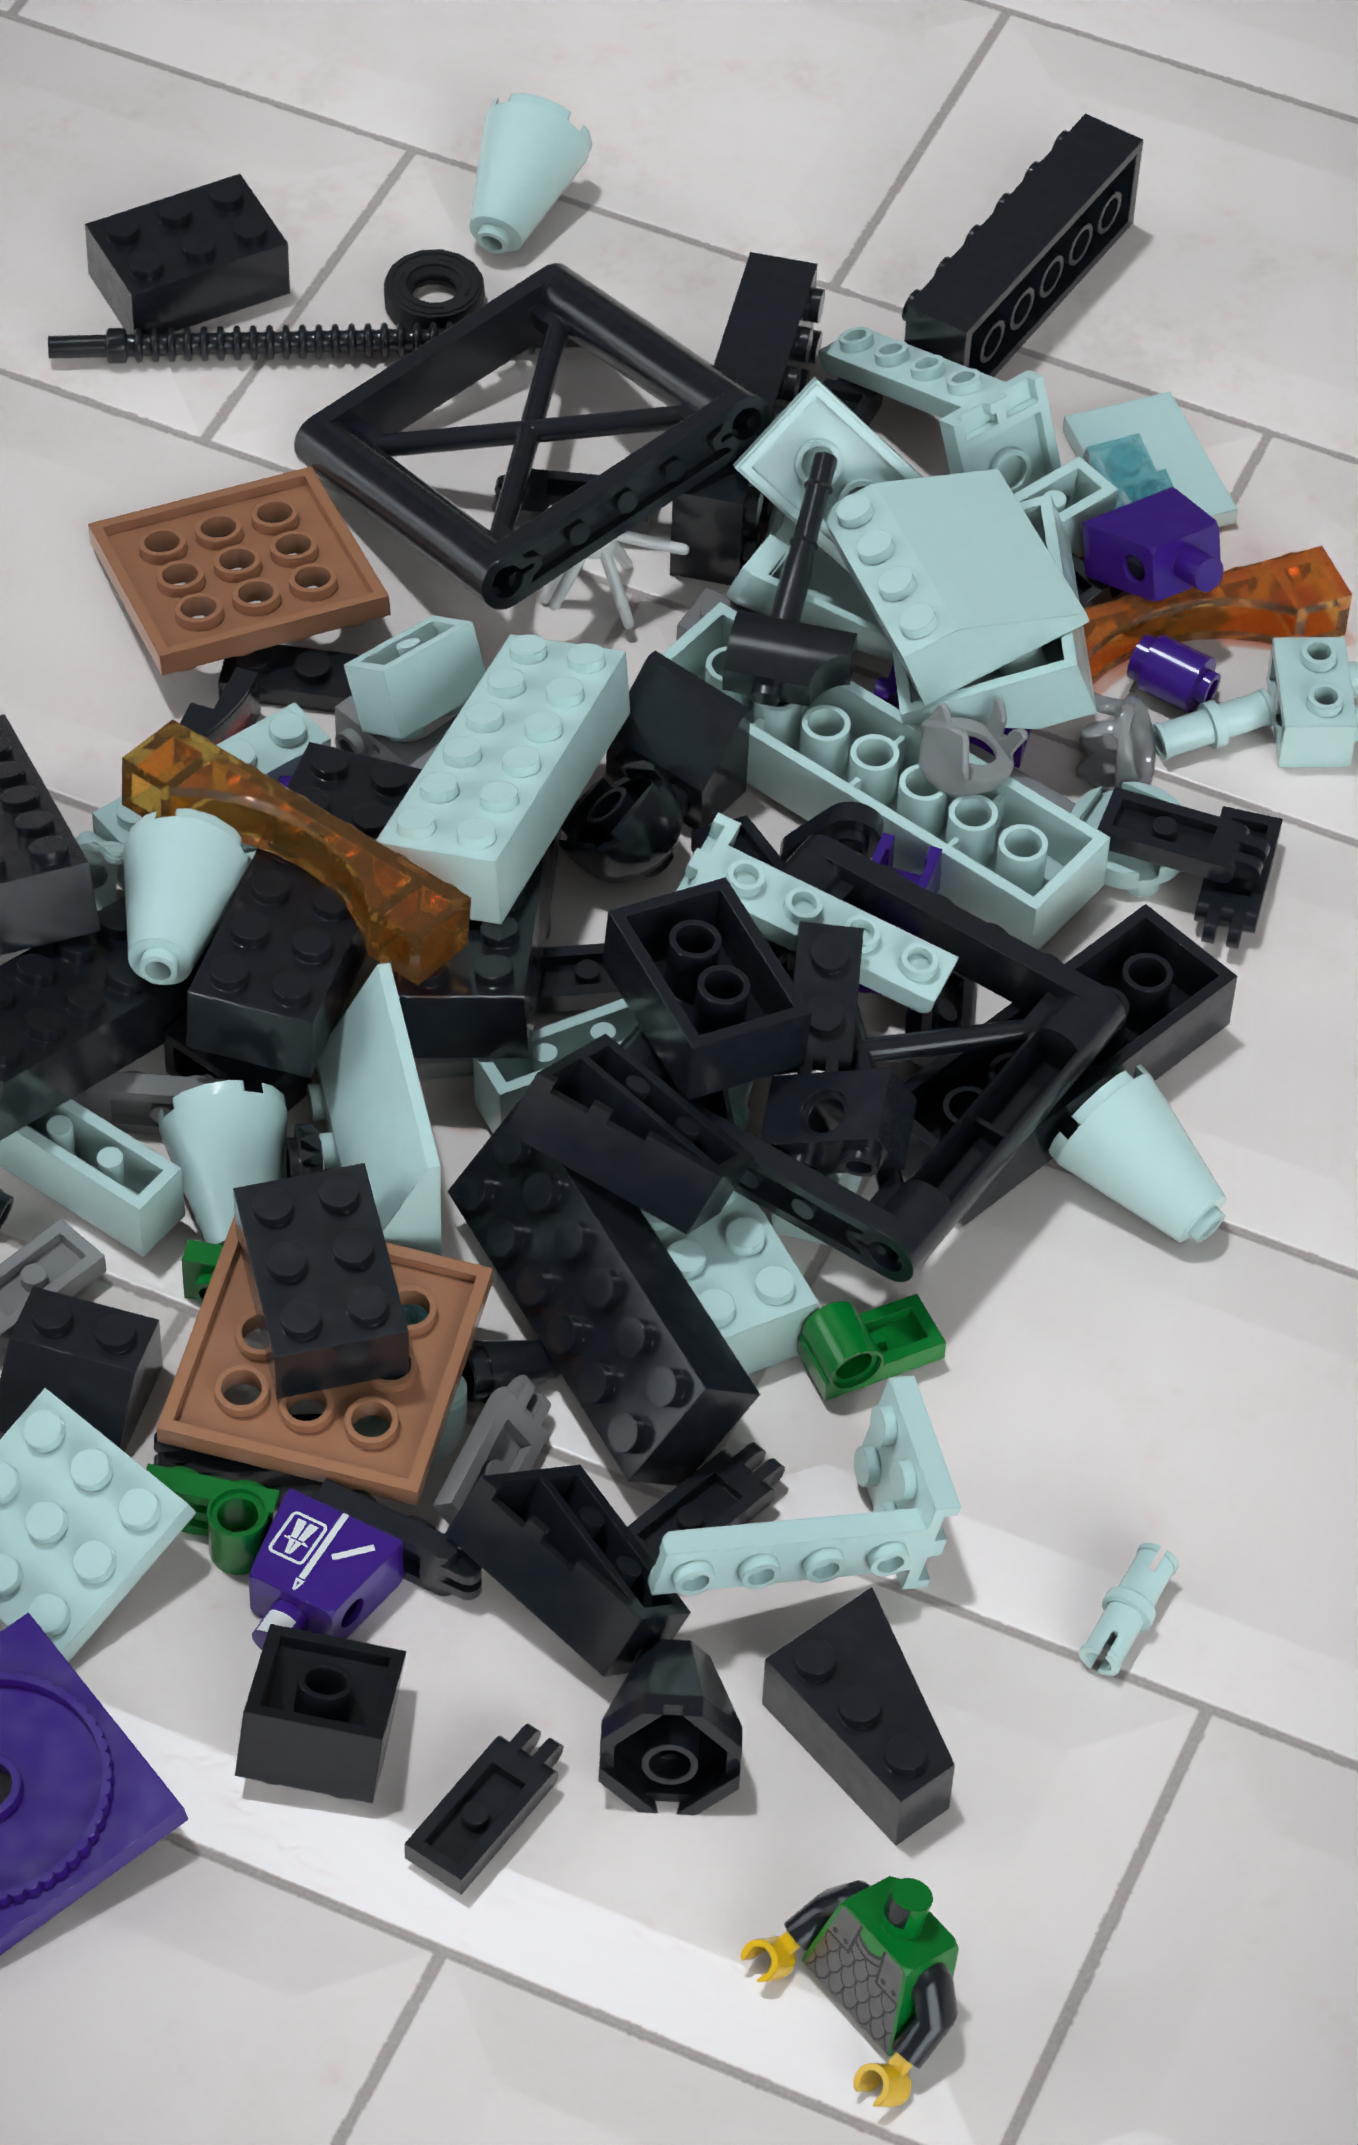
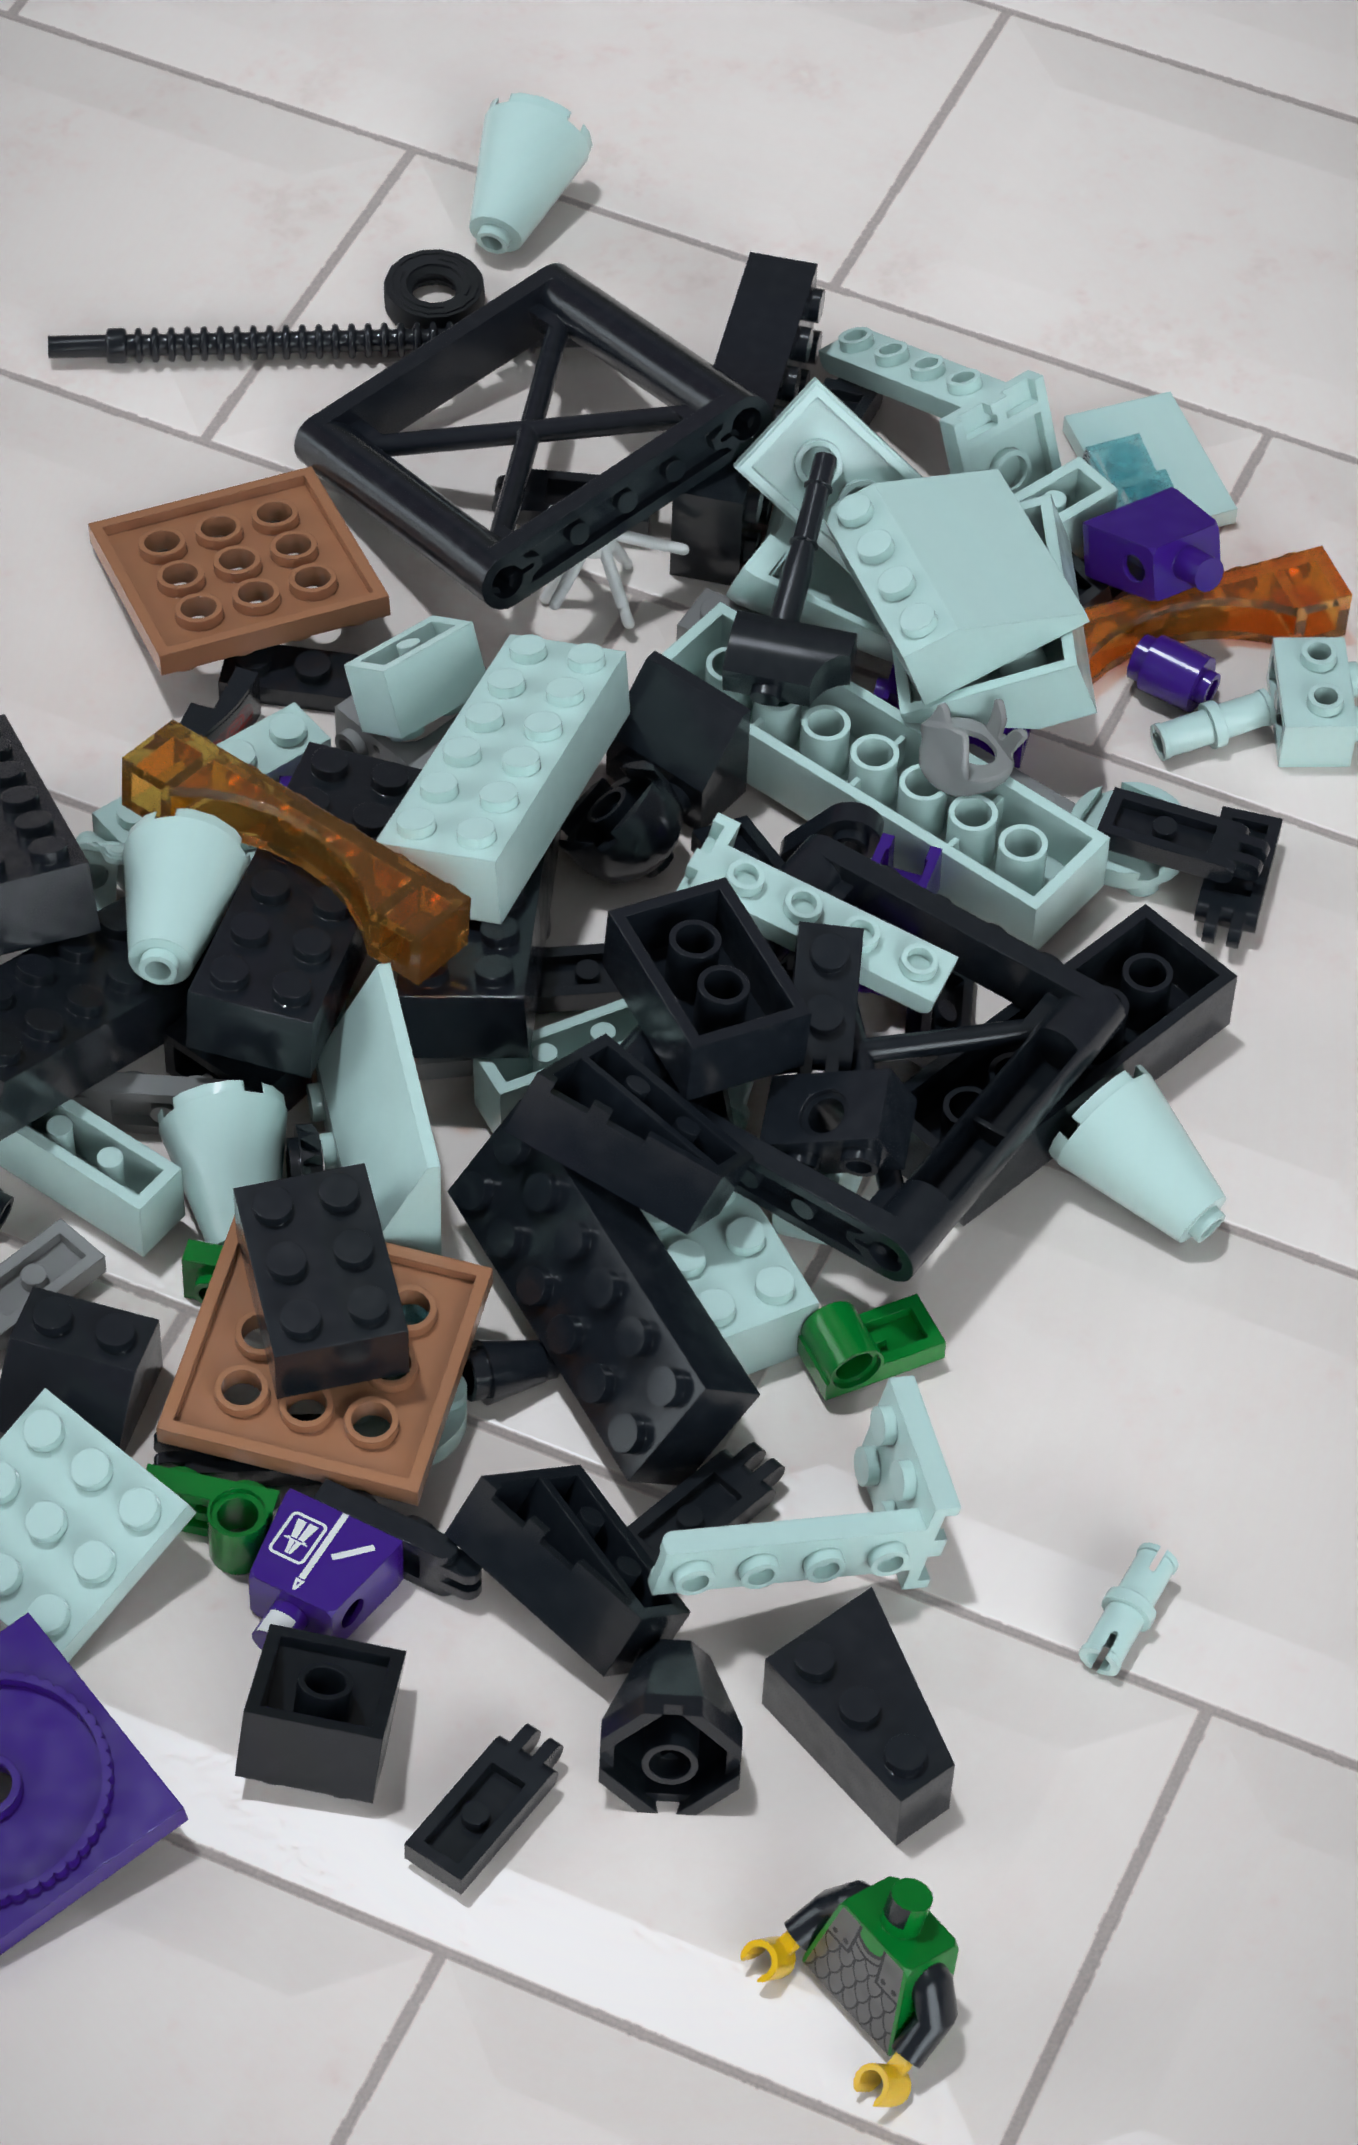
black brick [85,174,290,334] -> none
light grey hinge [432,1375,551,1525] -> none
black brick [902,113,1143,377] -> none
light grey piece [1076,692,1155,791] -> none

